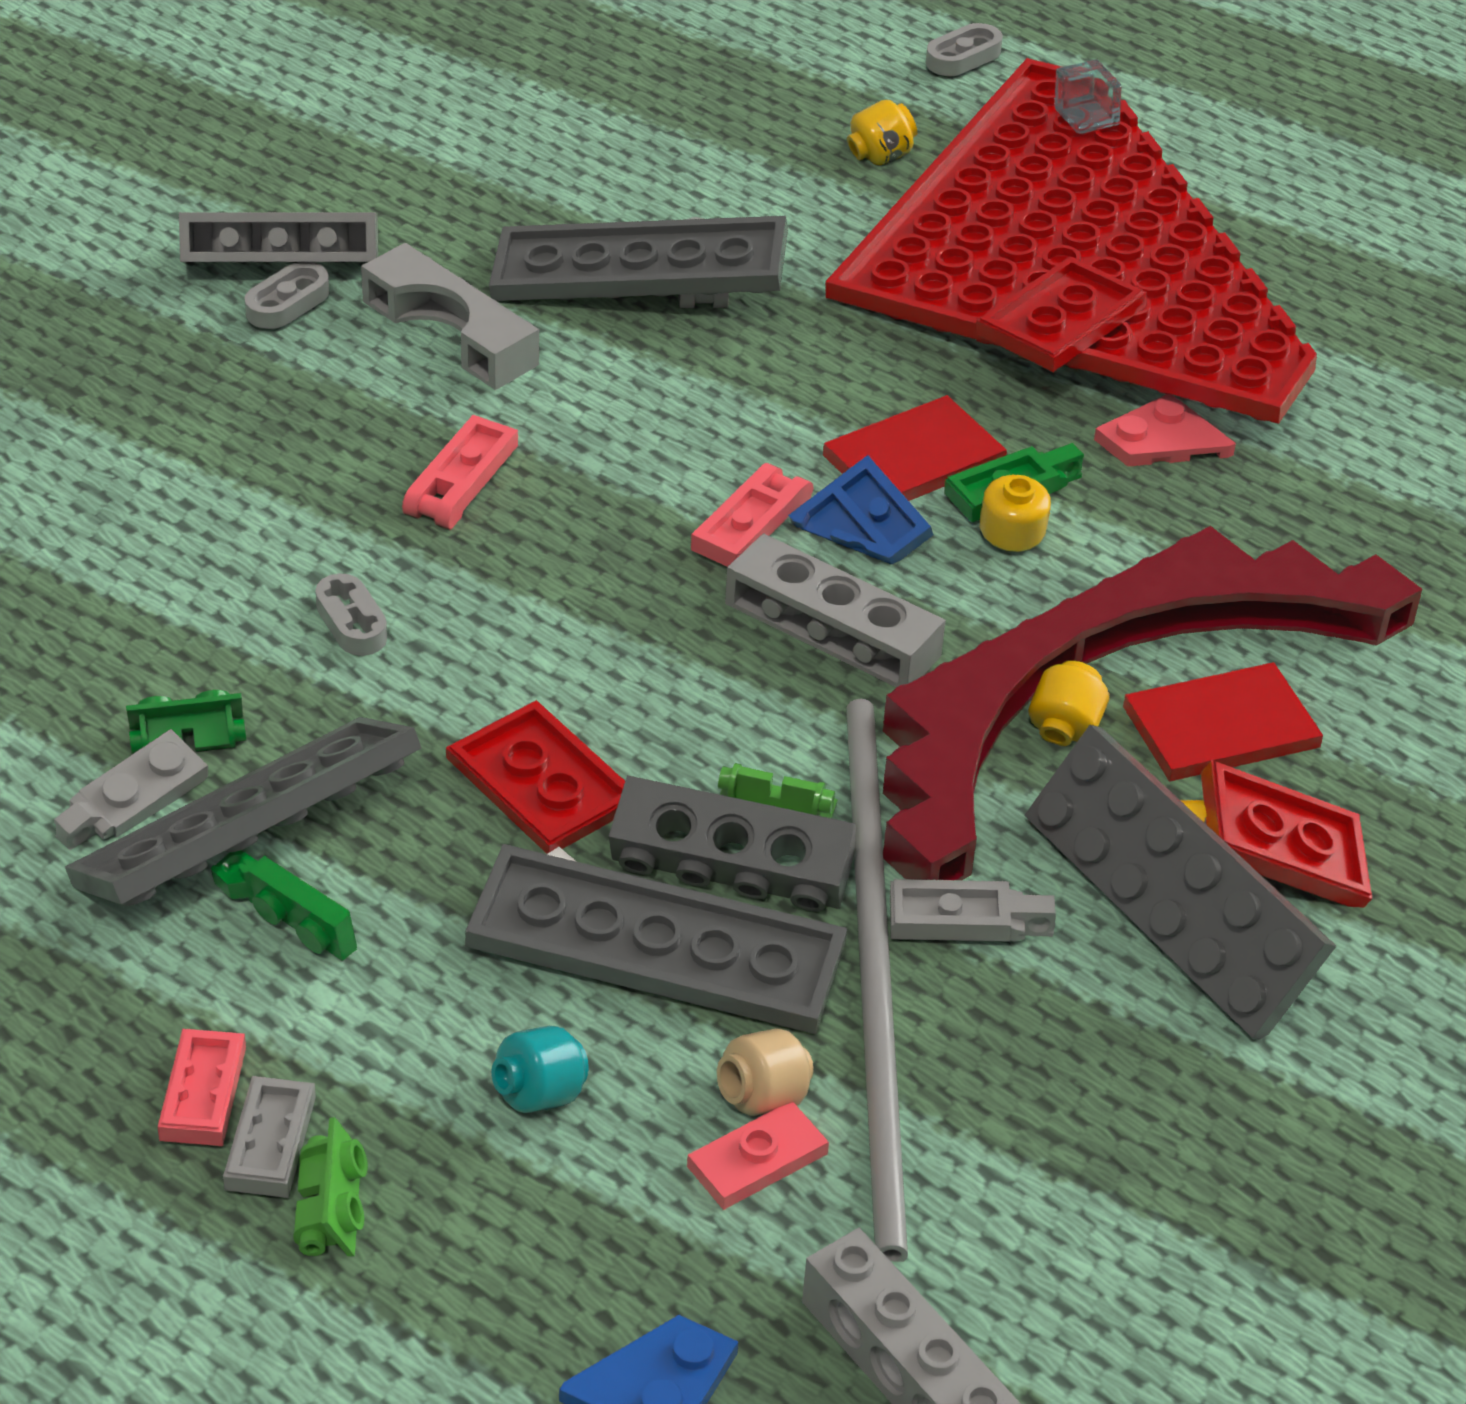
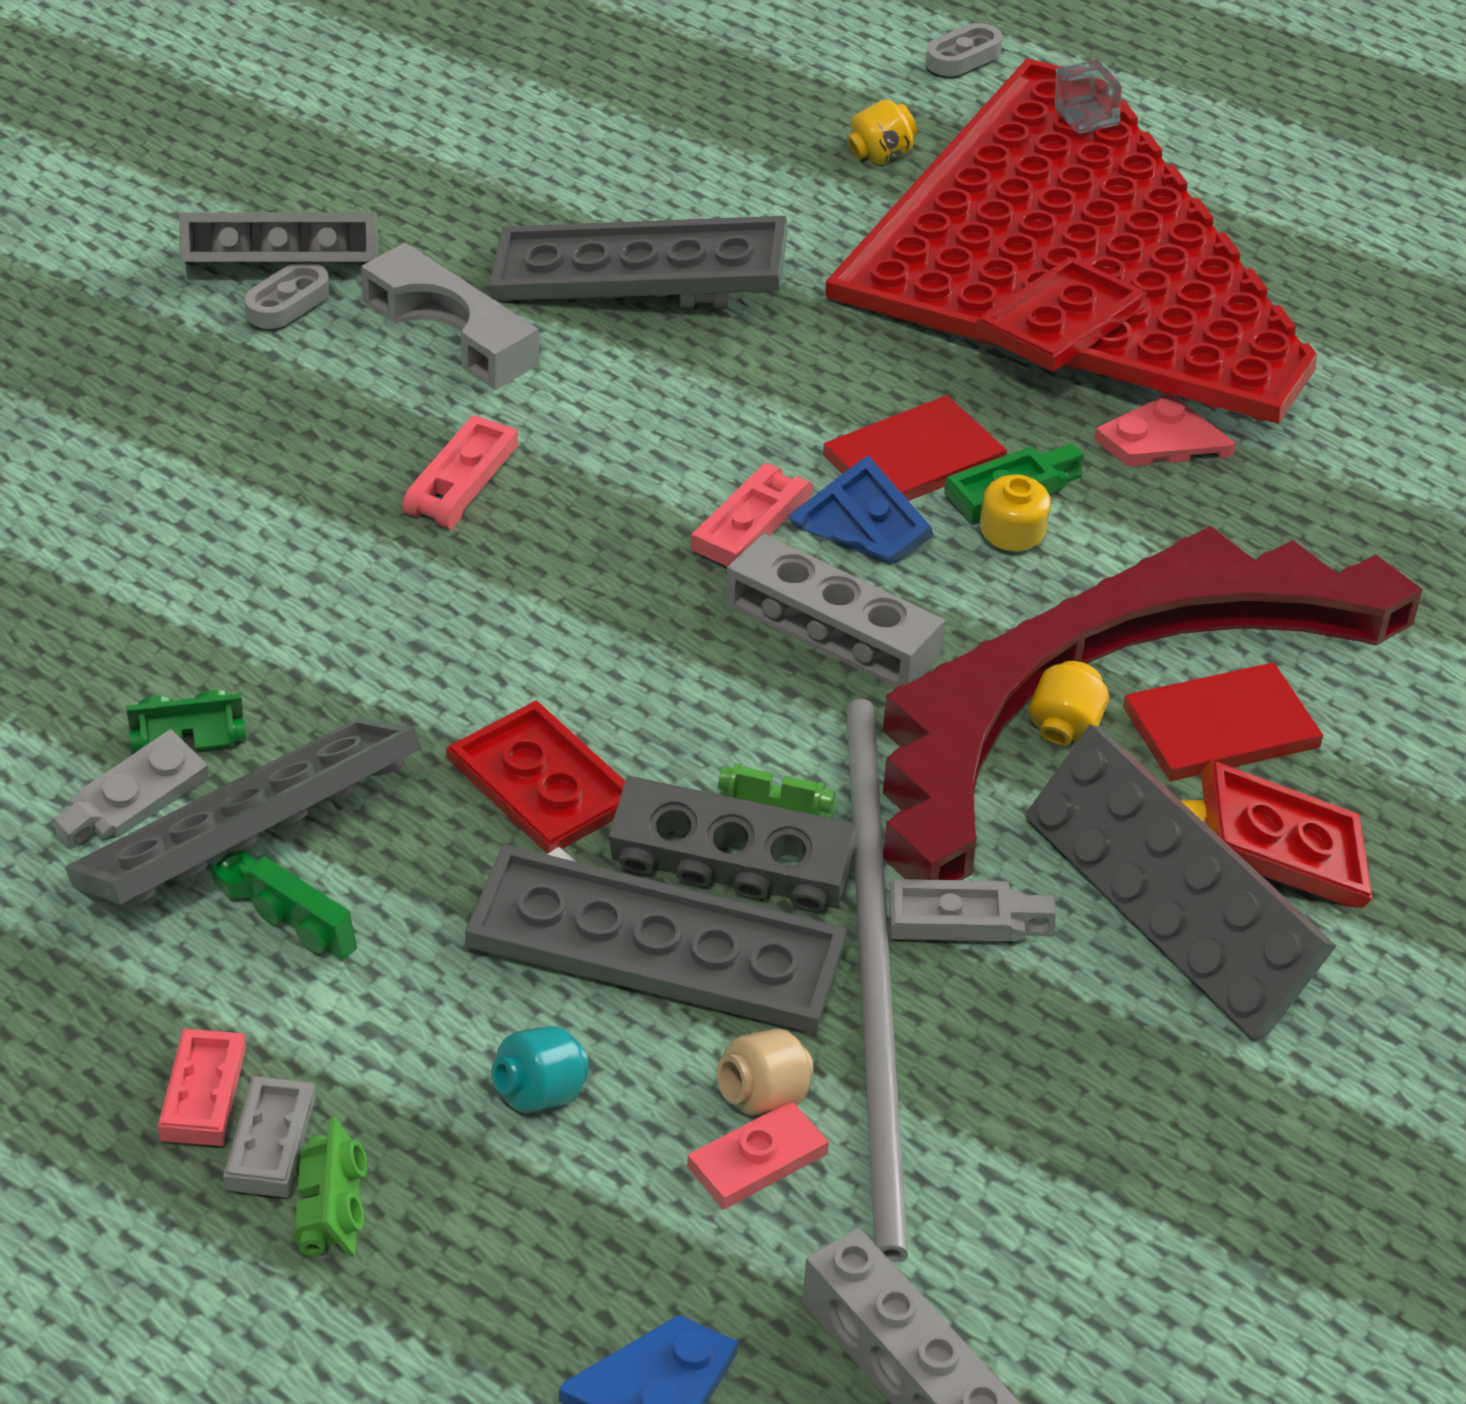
light grey beam [315,573,387,656] -> none

